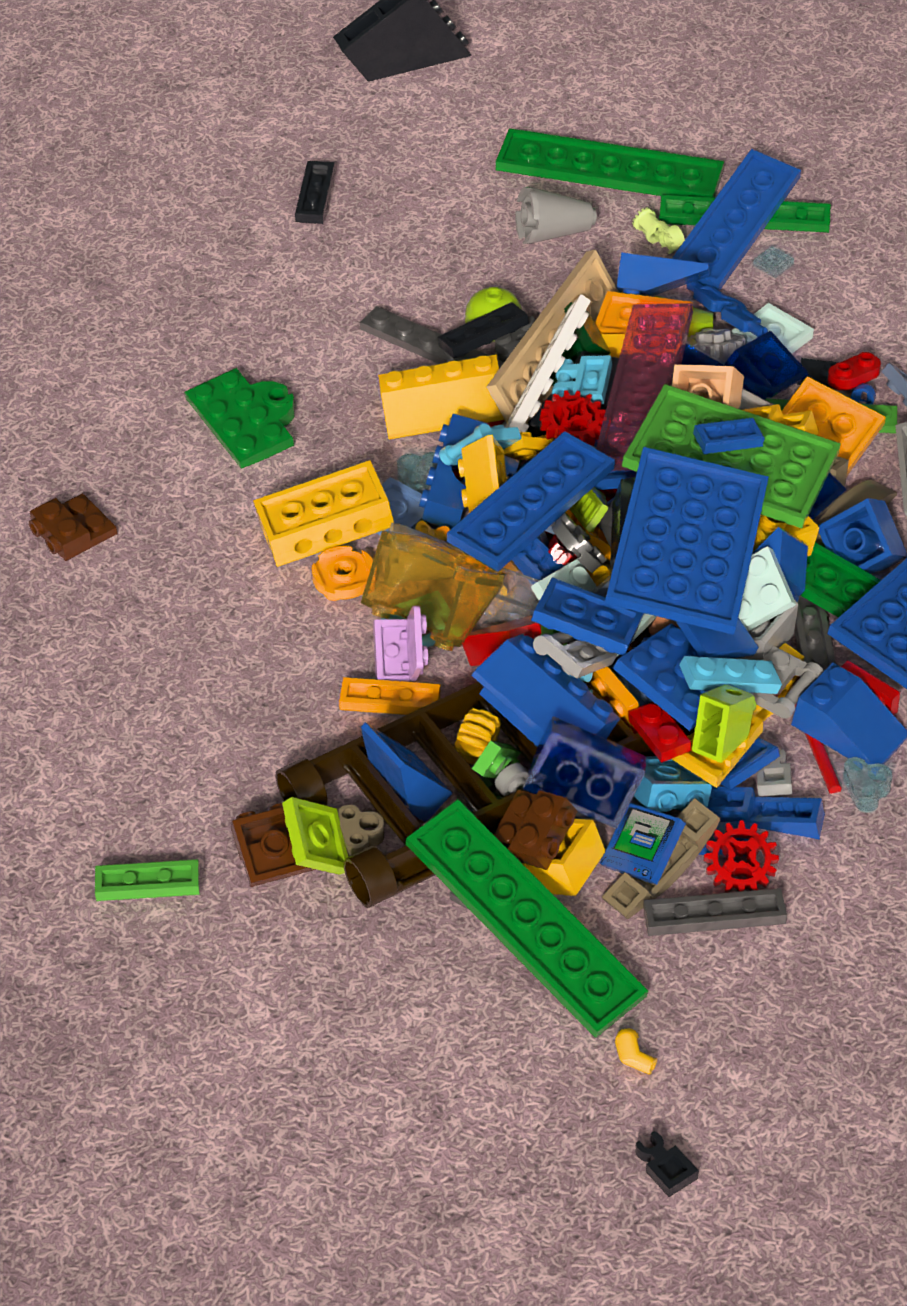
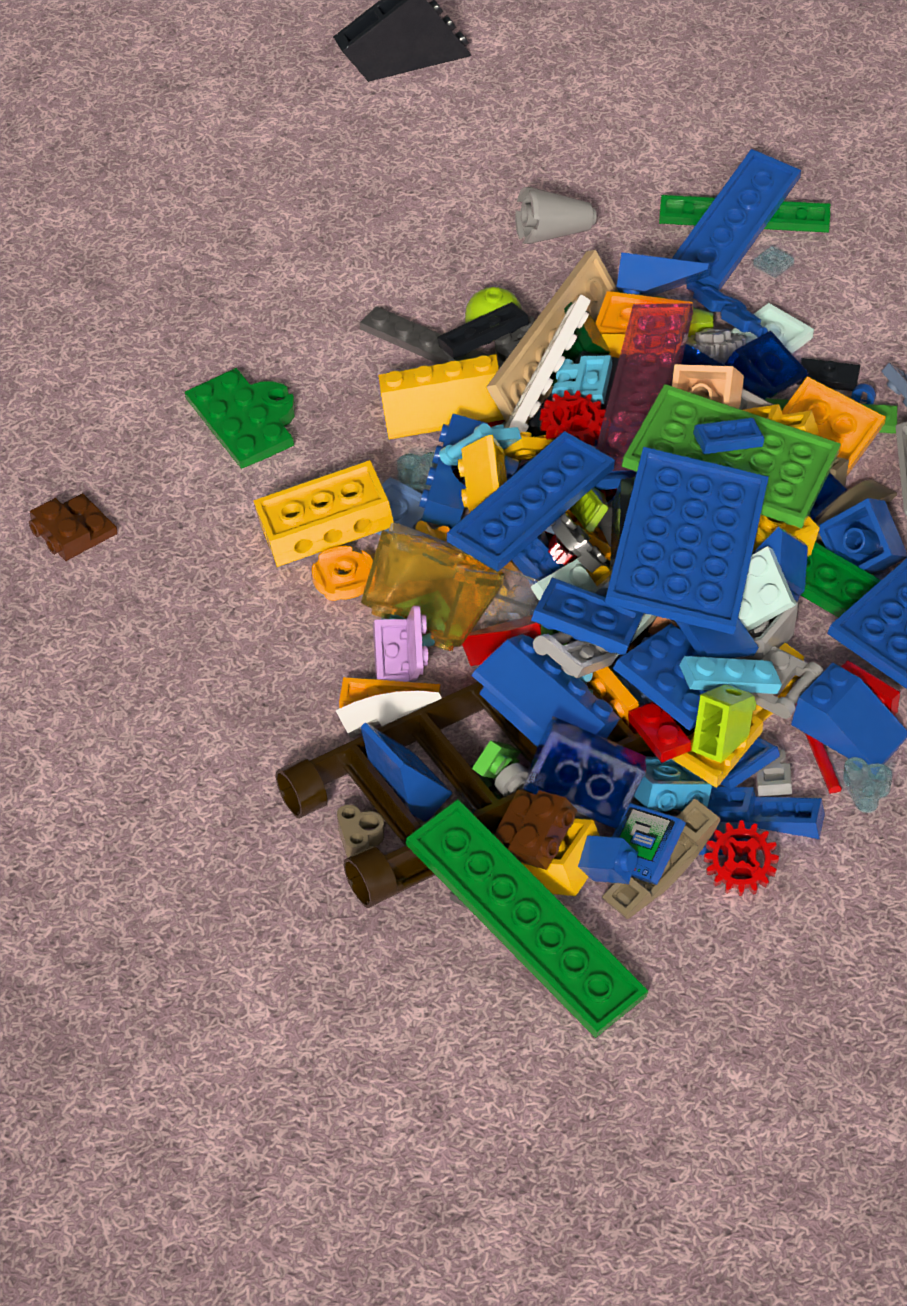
bright green plate [95,859,200,901] -> none
reddish brown plate [231,803,316,887] -> none
lime plate [282,797,348,875] -> none
black plate [295,161,335,224] -> none
yellow gear [454,708,501,765] -> none
green plate [496,128,724,198] -> none
yellow arm [615,1028,657,1075] -> none
yellowish green connector [632,207,685,254] -> none
black plate [635,1131,699,1197] -> none
flat silver plate [643,888,787,936] -> none
flat silver plate [794,596,836,671] -> none
red plate [828,352,881,390] -> none
none -> white slope [336,691,442,738]
none -> blue brick [578,836,638,884]

